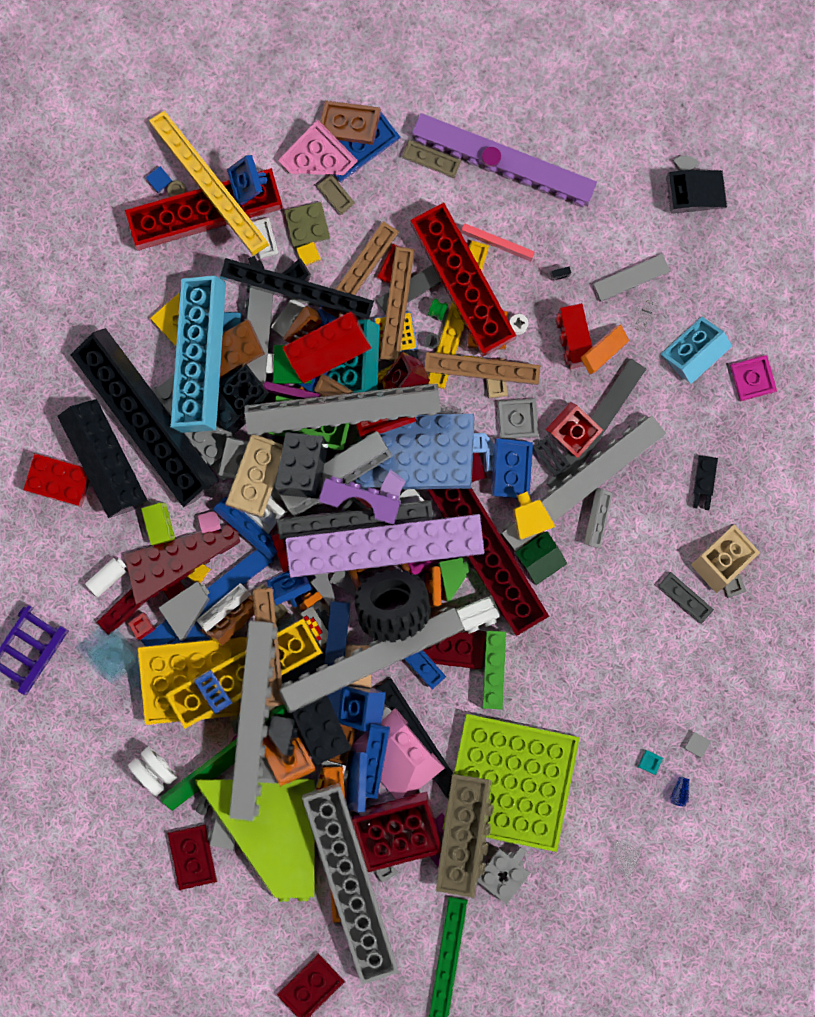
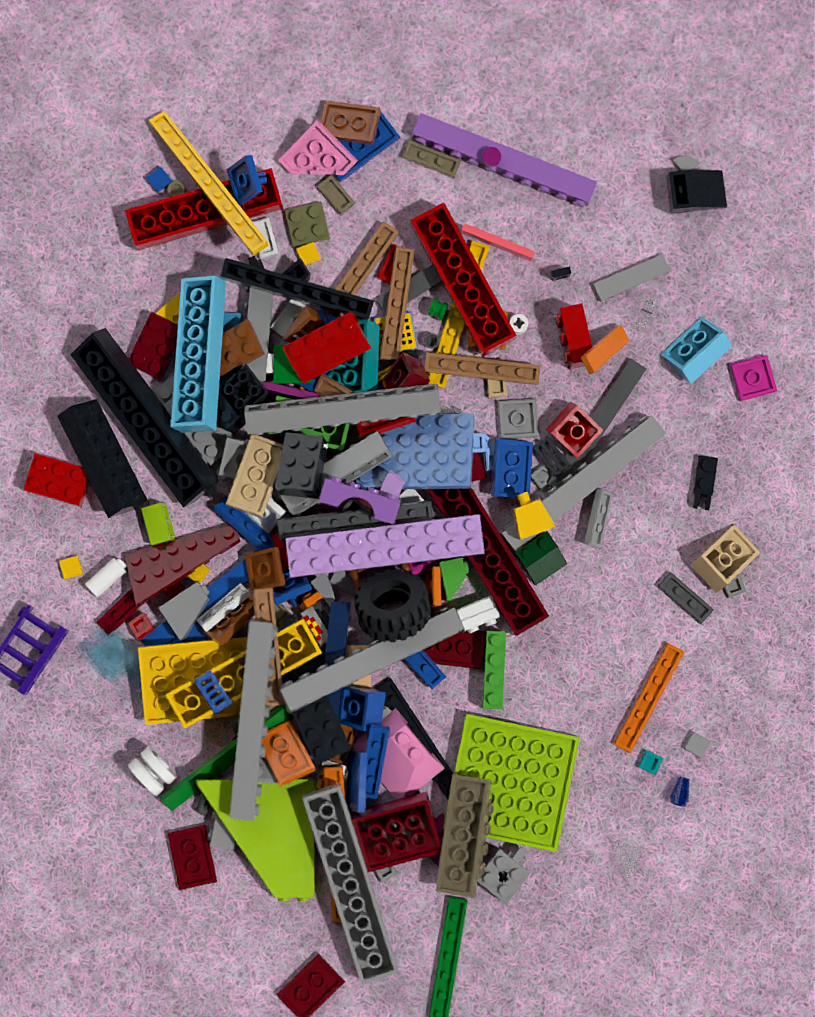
bright pink tile [198,511,221,534] -> none
black slope [268,716,299,763] -> none
none -> yellow tile [59,556,83,580]
none -> dark red plate [129,312,178,380]
none -> dark orange tile [245,547,285,592]
none -> light grey tile [531,463,549,491]
none -> orange tile [613,643,684,754]

